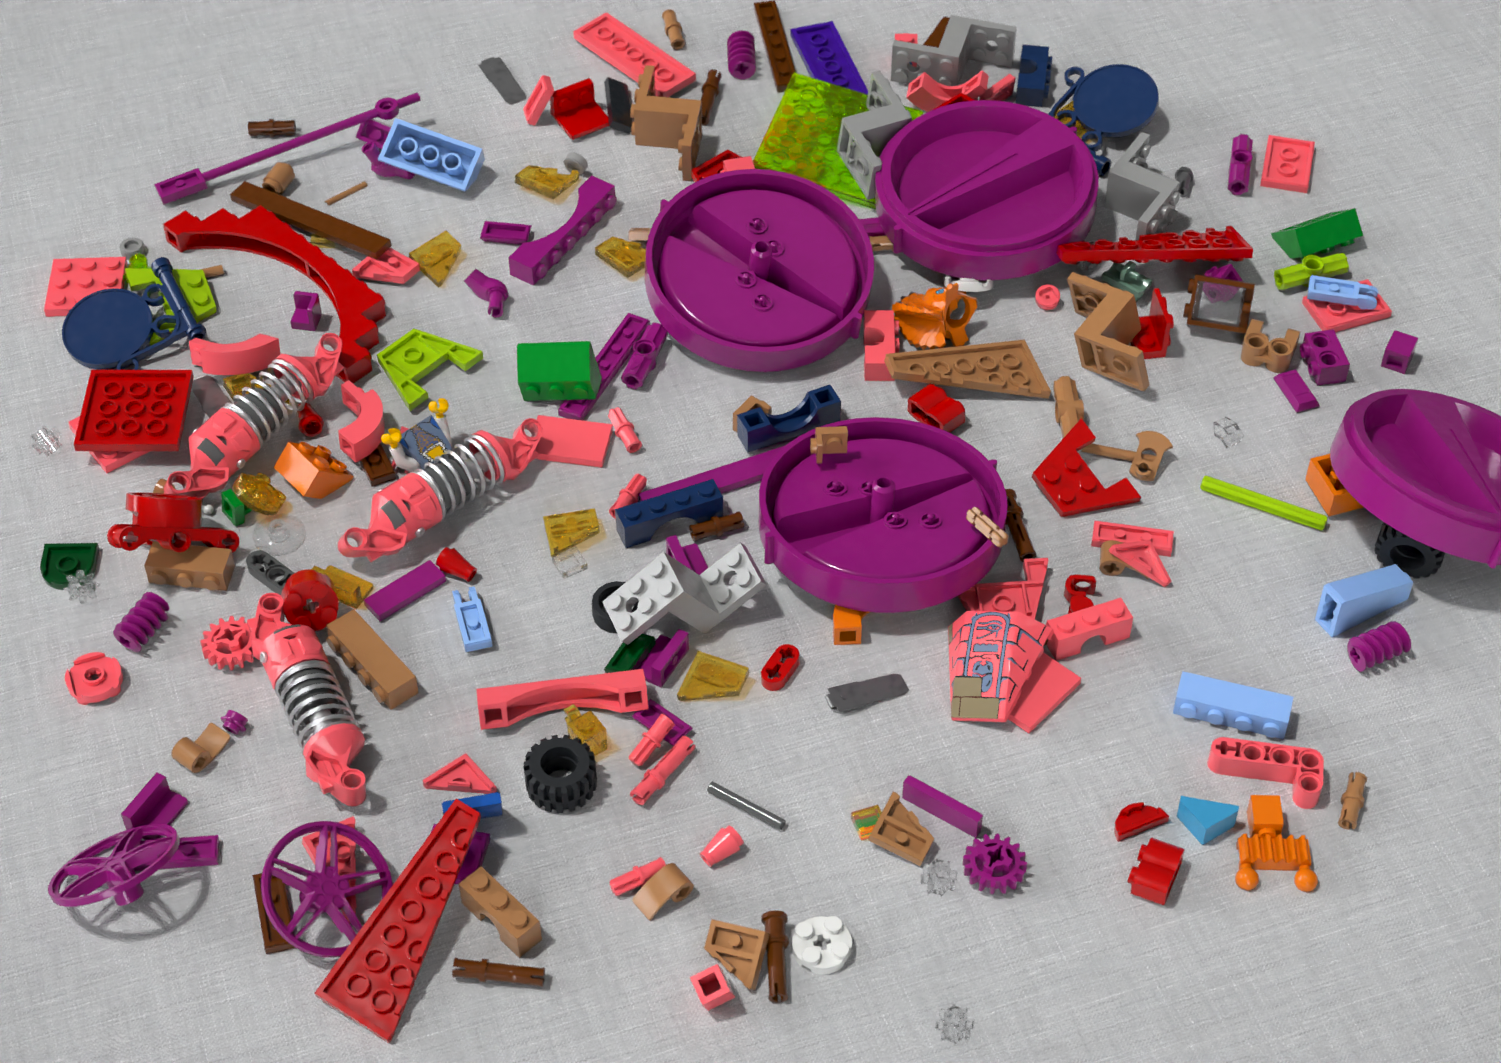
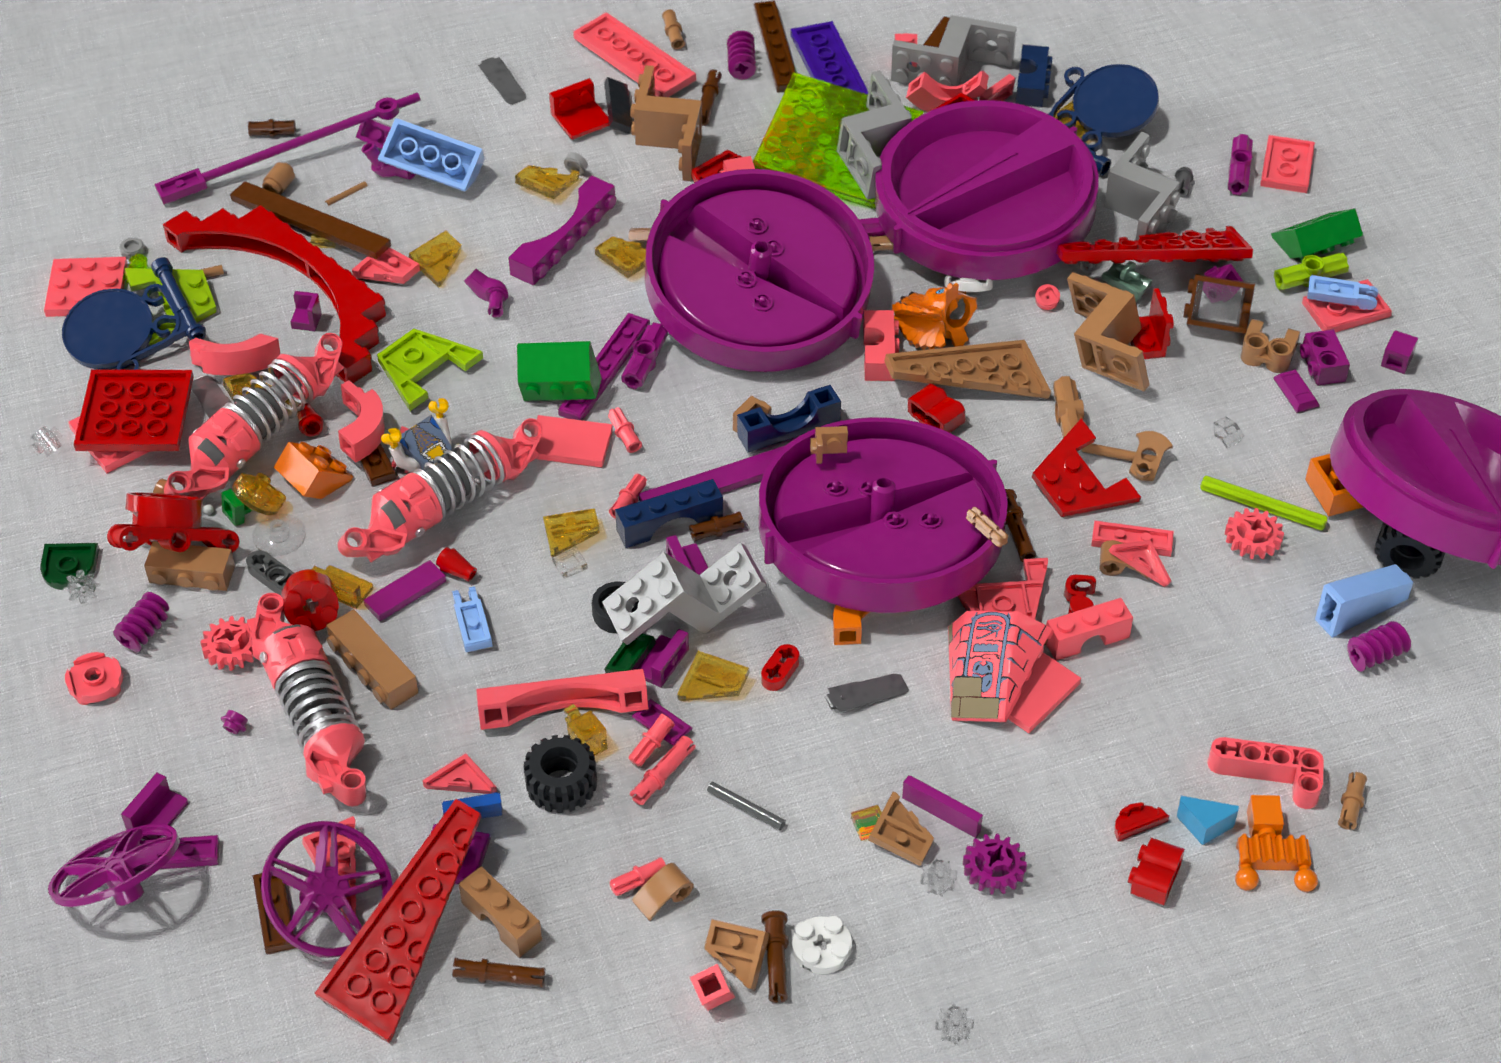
medium nougat panel [171,722,230,773] -> none
magenta tile [480,221,532,245] -> none
coral tile [523,75,554,126] -> none
coral cone [700,825,744,867] -> none
light blue brick [1173,671,1293,739] -> none
none -> coral gear [1225,508,1284,559]

